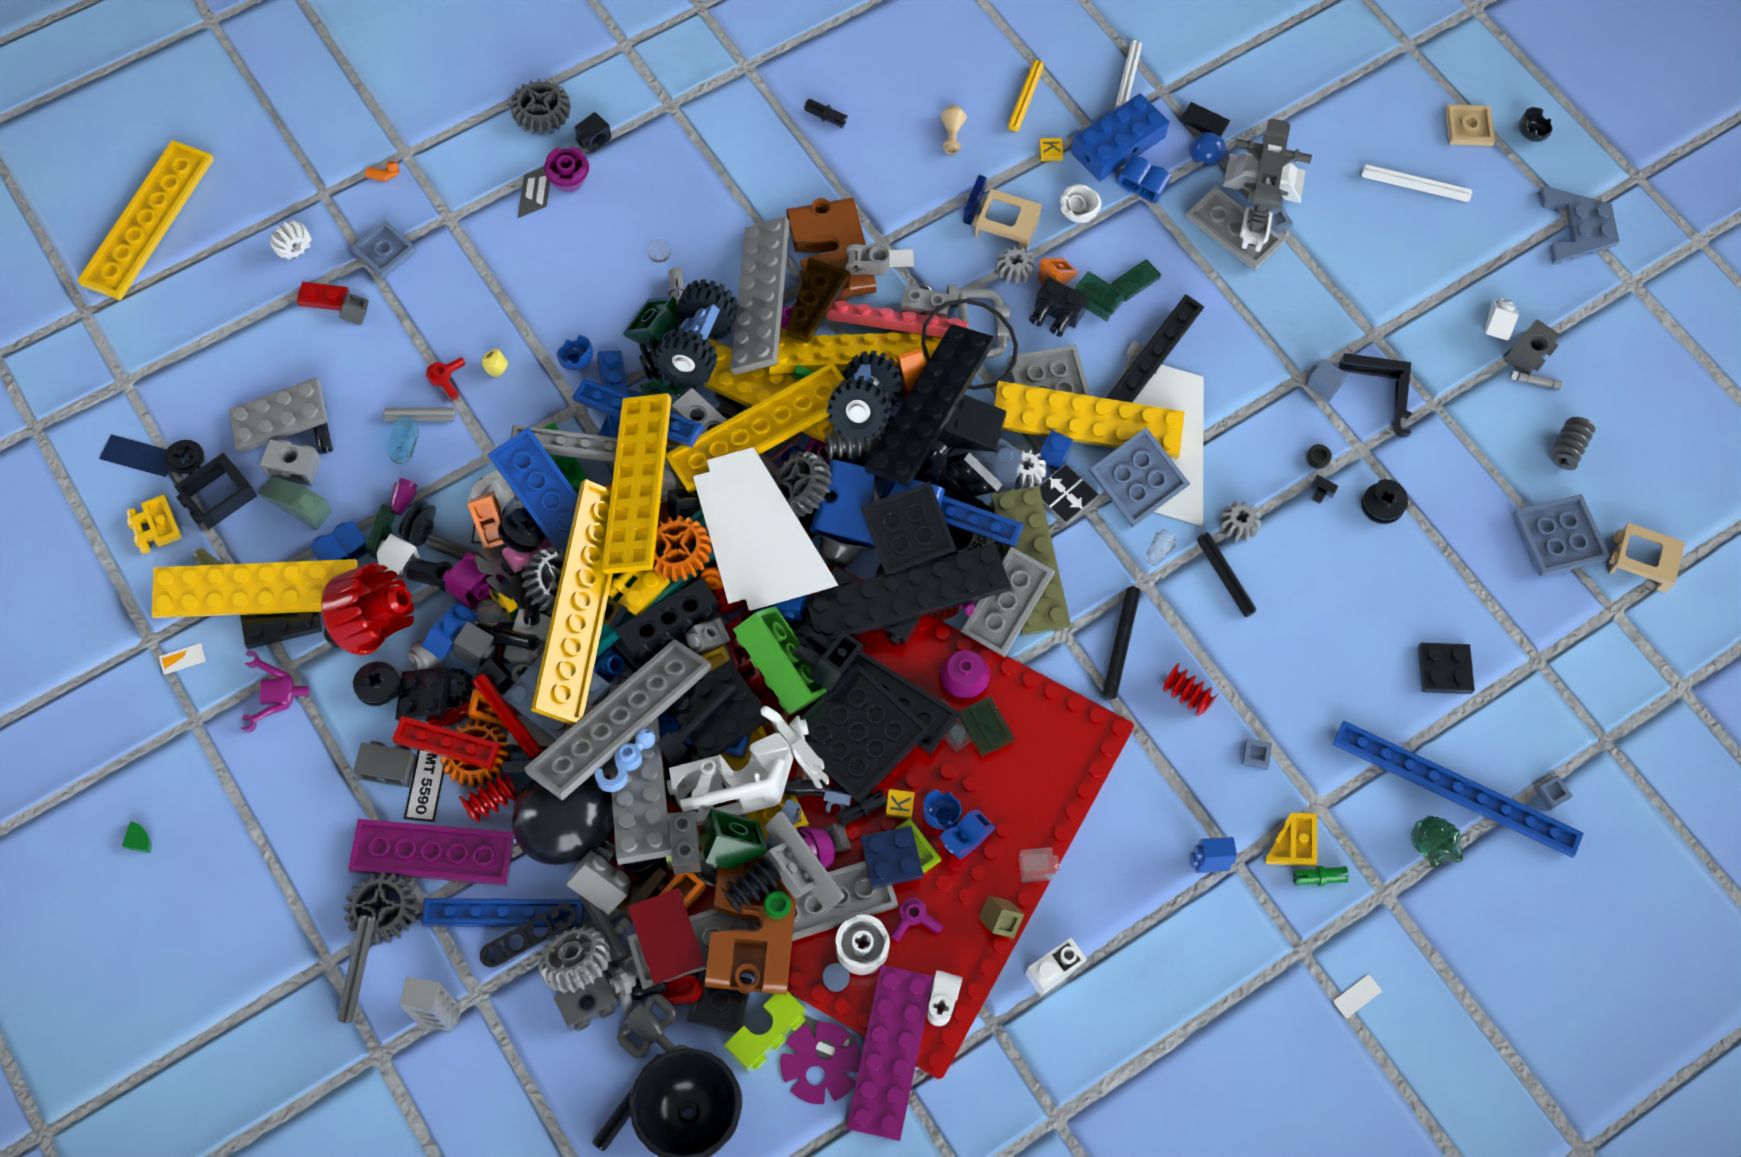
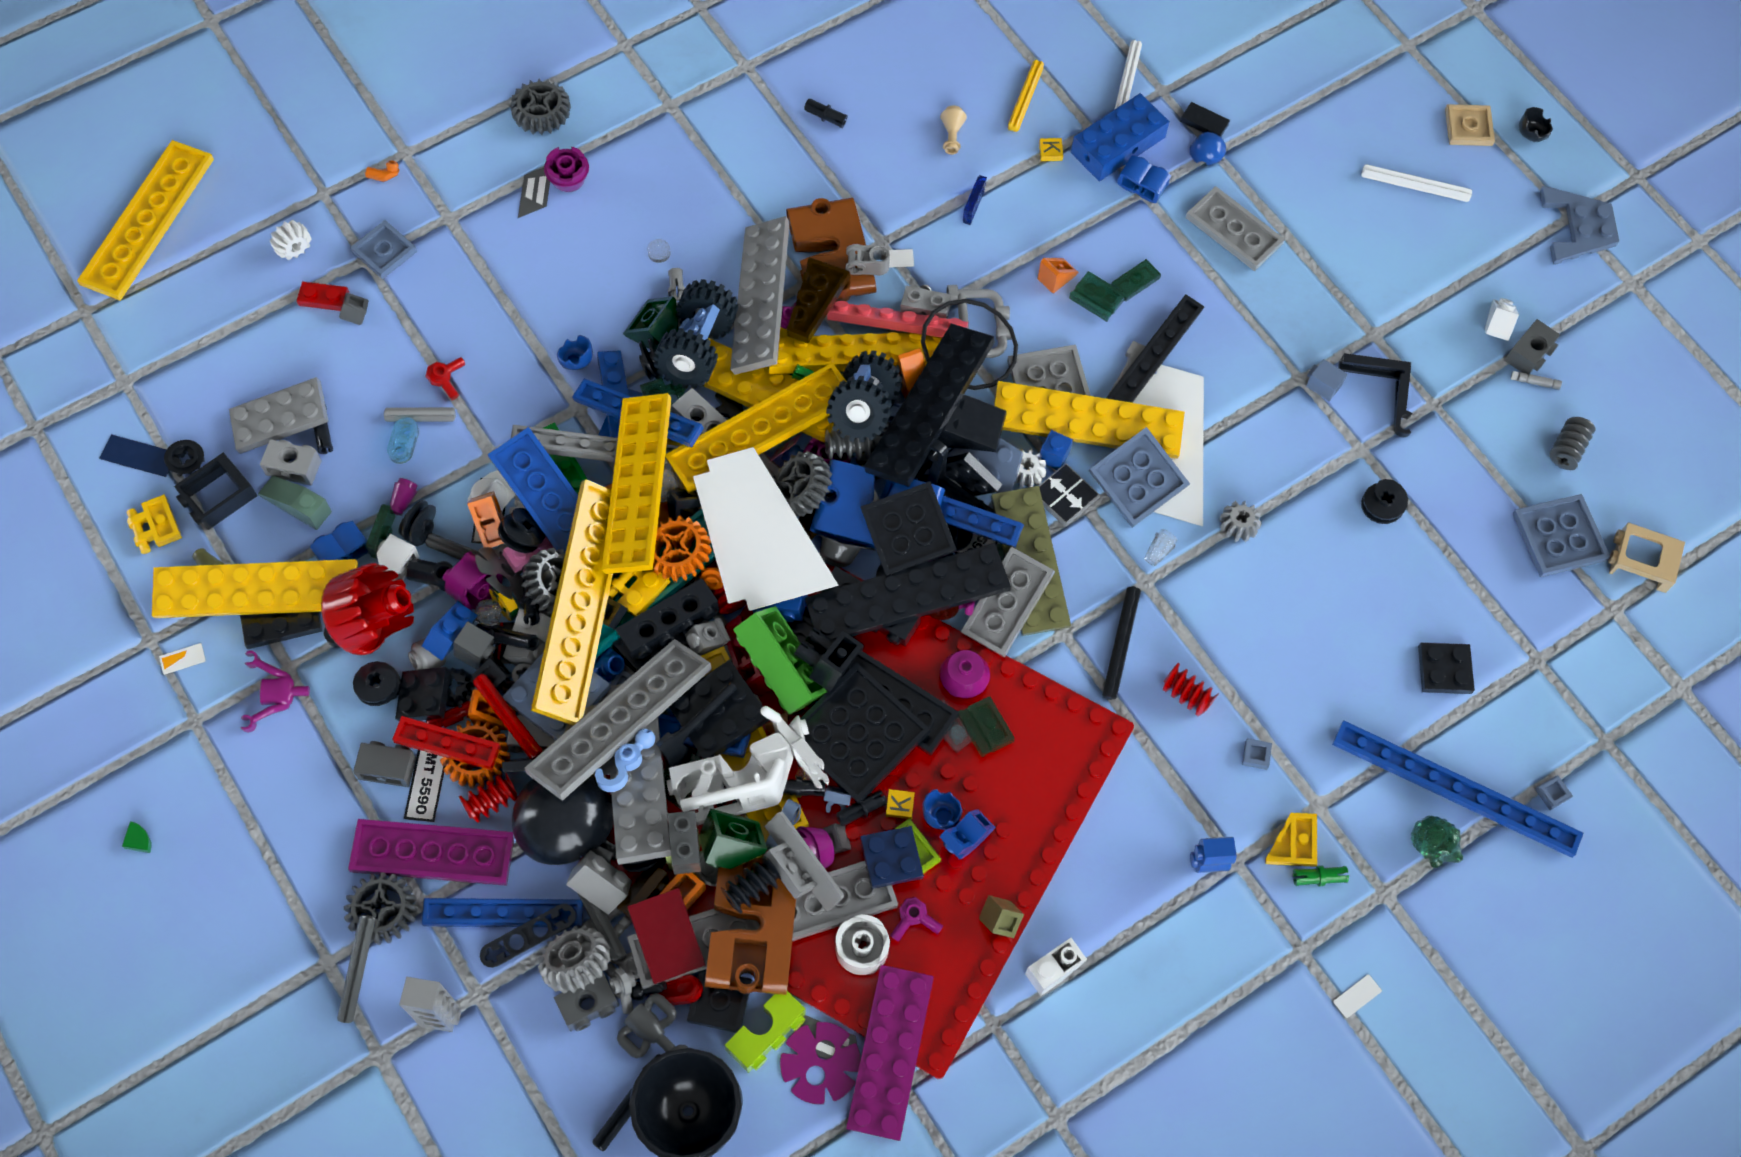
light yellow piece [481,349,508,377] -> none
black brick [575,112,612,153] -> none
green tile [763,891,791,920] -> none
sand blue tile [823,963,850,992] -> none
white piece [927,970,963,1026] -> none
tan window [973,189,1042,253] -> none
light grey gear [996,245,1035,286] -> none
clear brick [1018,847,1059,883] -> none
black brick [1029,277,1089,337] -> none
white hair [1060,184,1102,223] -> none
black axle [1197,532,1257,617] -> none
piece [1223,119,1312,252] -> none
sand blue tile [1268,206,1293,233] -> none
pearl dark grey tile [1306,444,1332,469] -> none
black tile [1311,474,1339,504] -> none

